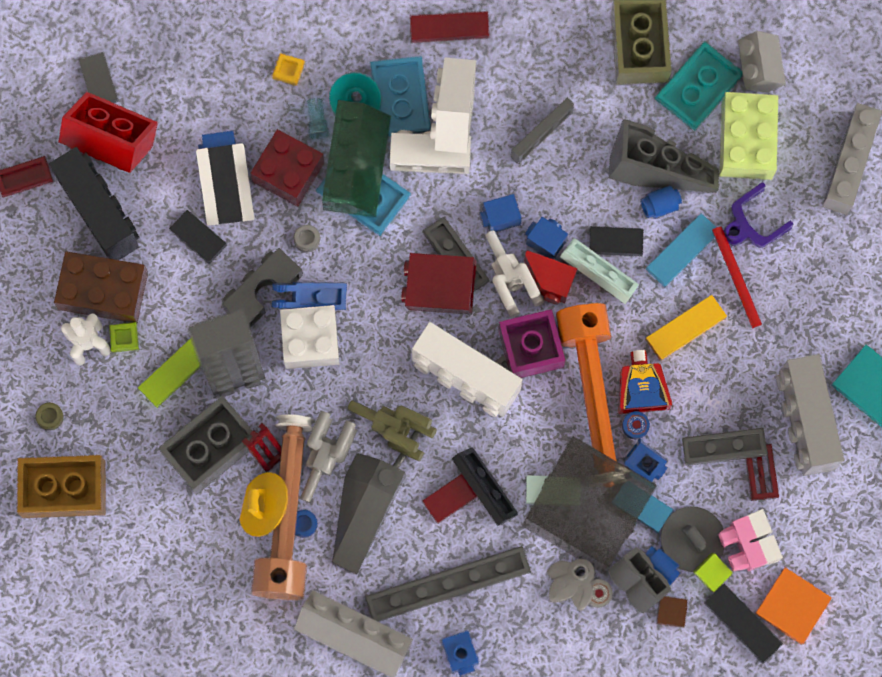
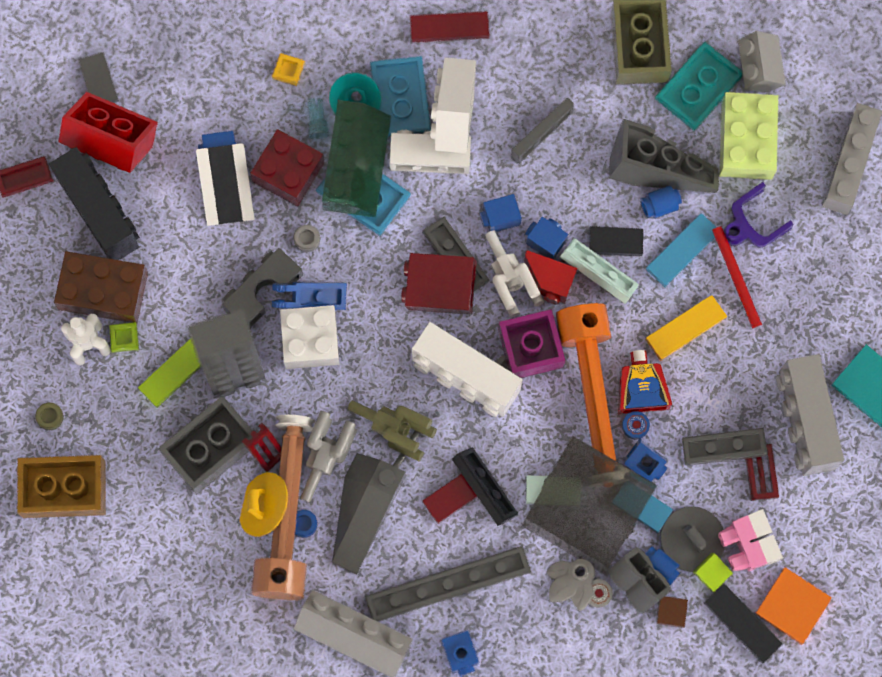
black tile [169,210,227,264] -> none

